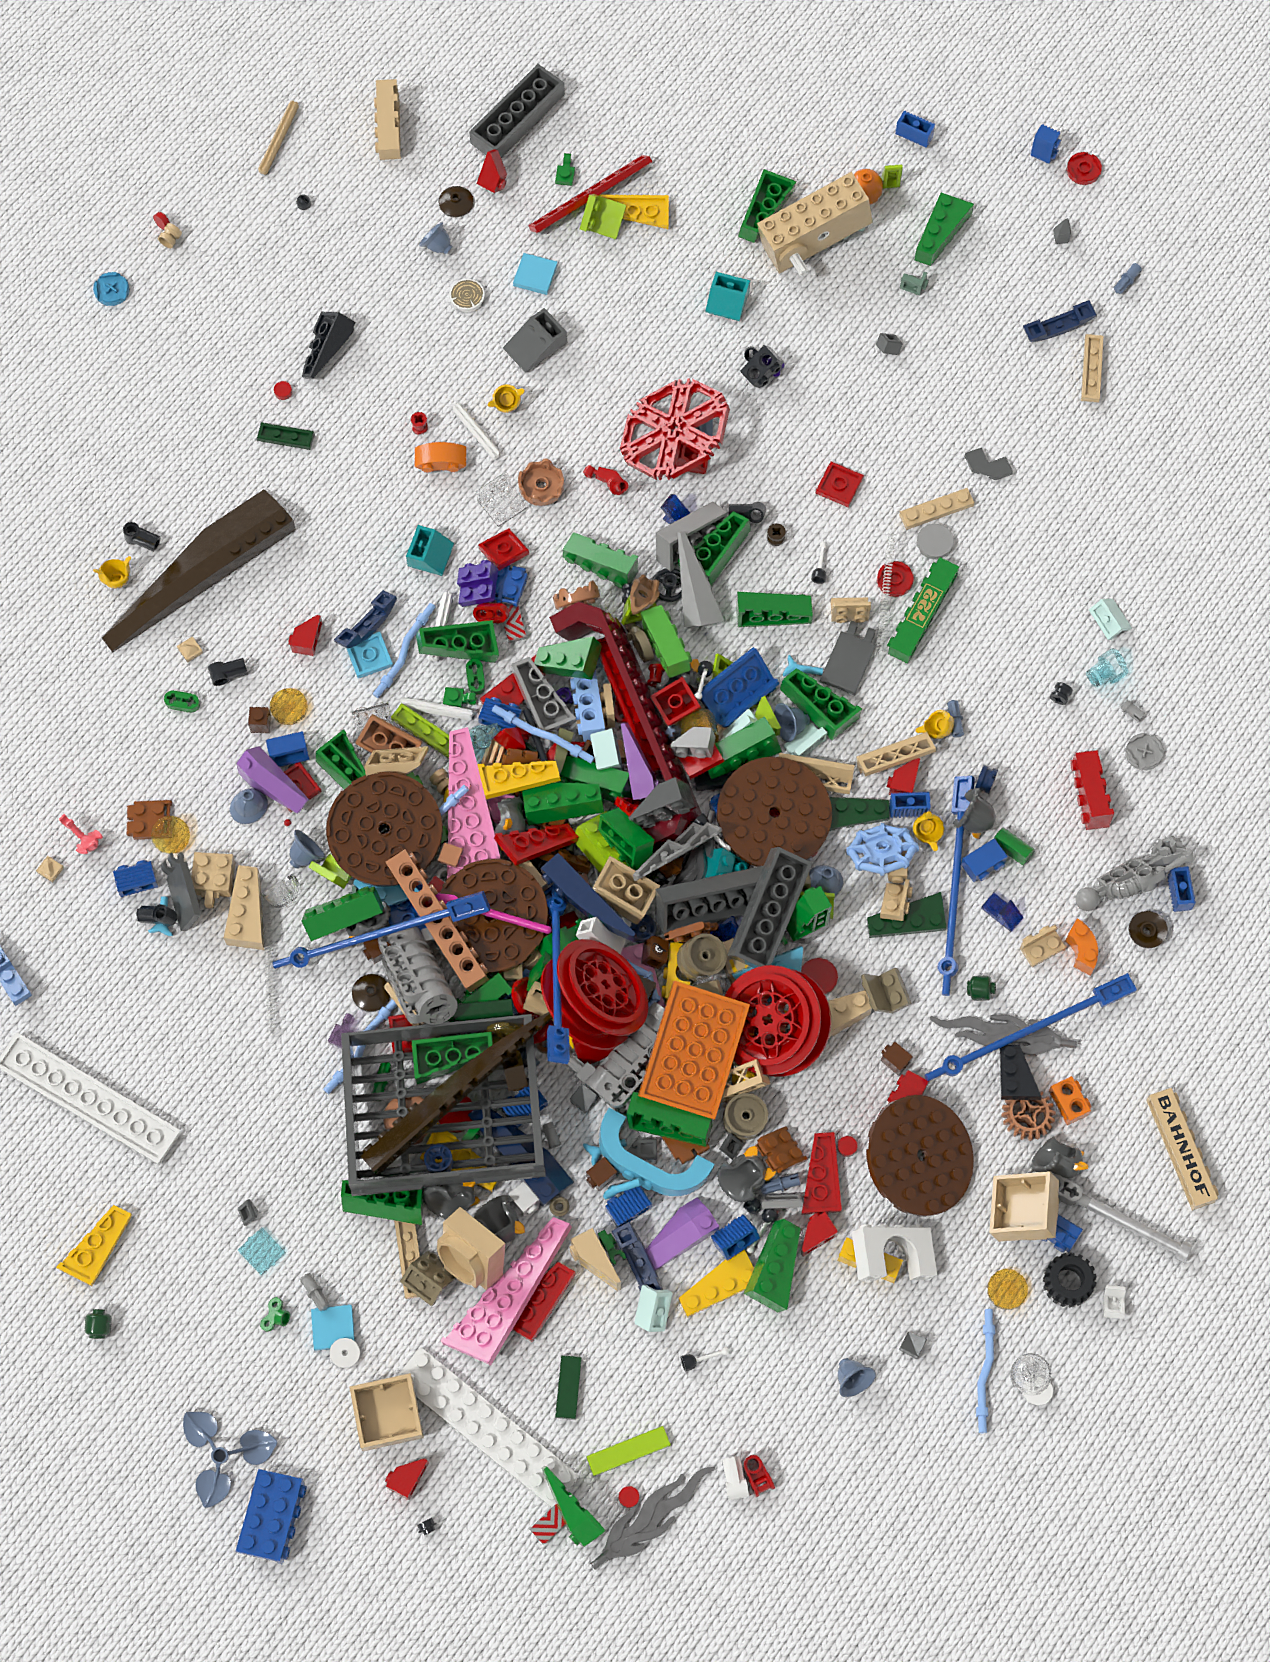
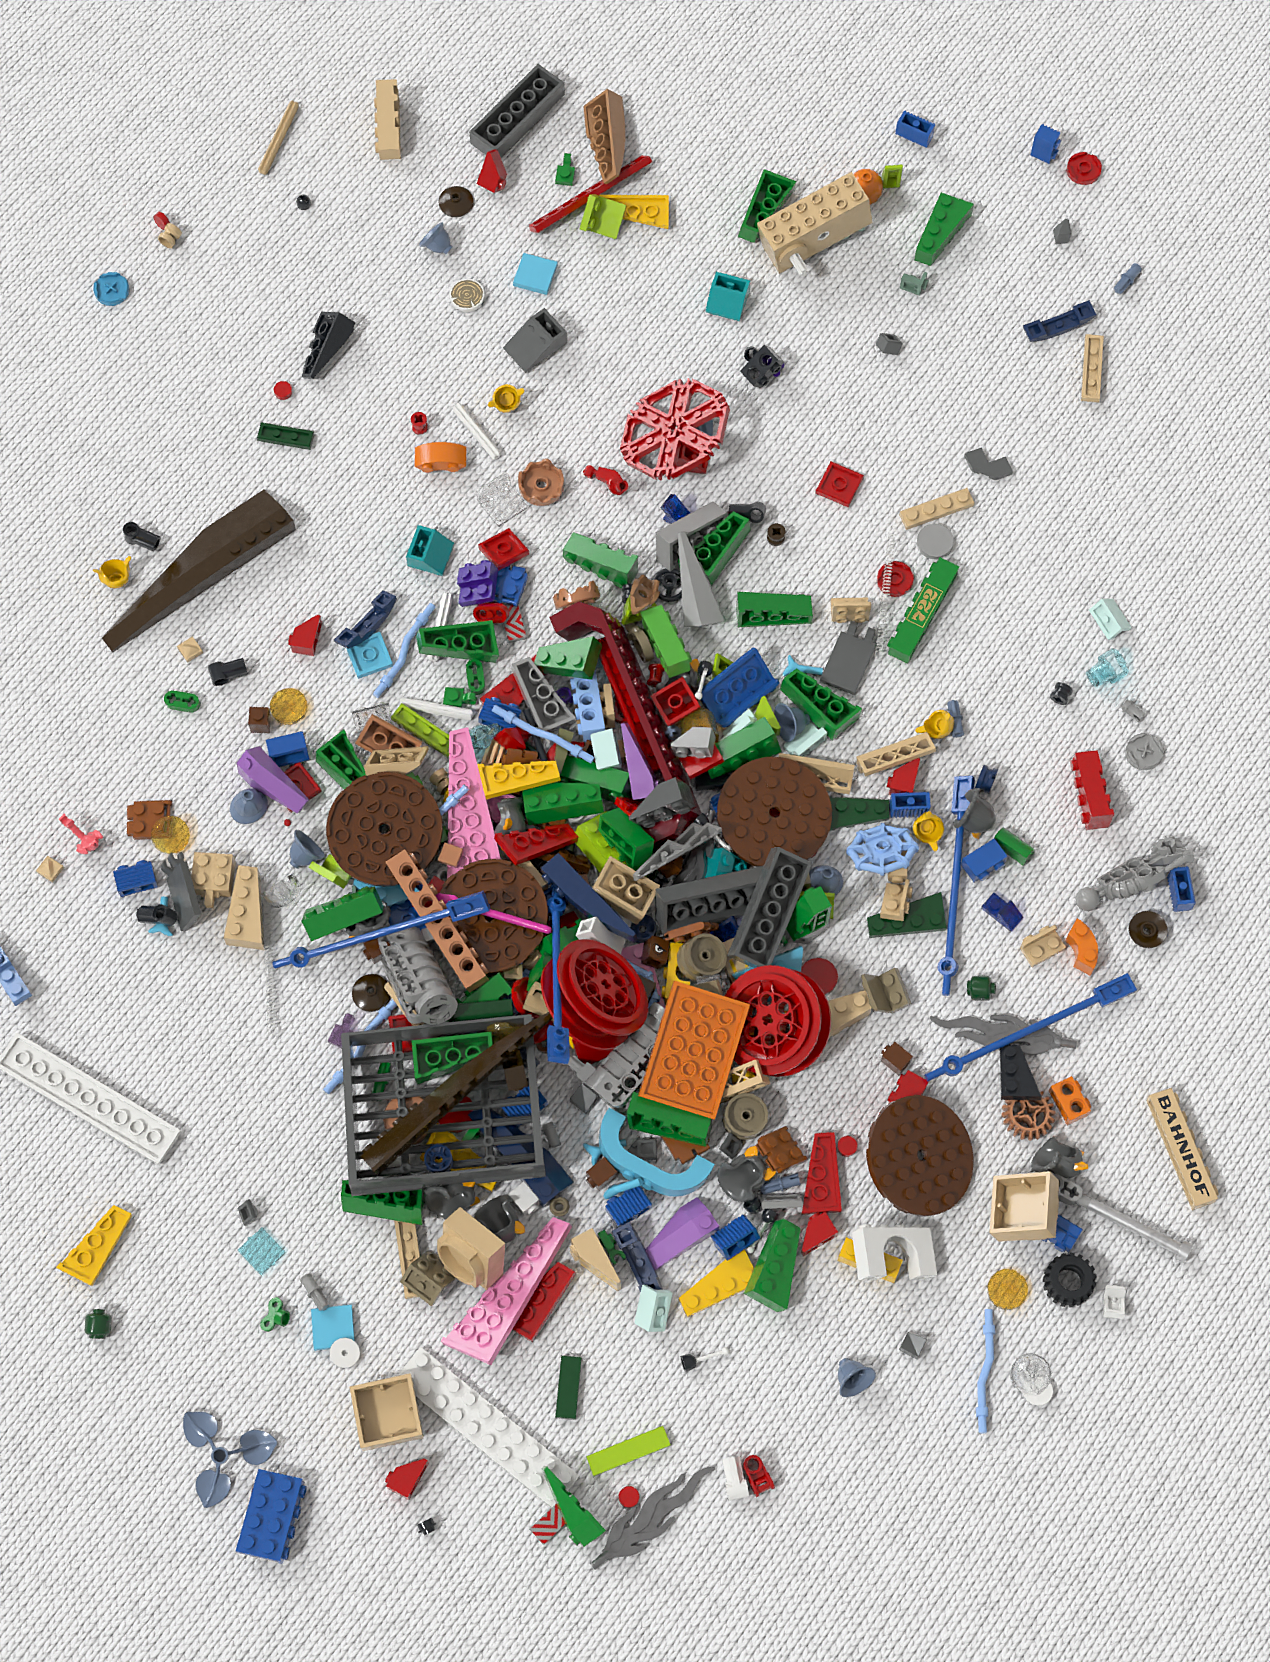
black hinge [811,542,827,584] -> none
none -> medium nougat wedge [583,89,626,184]

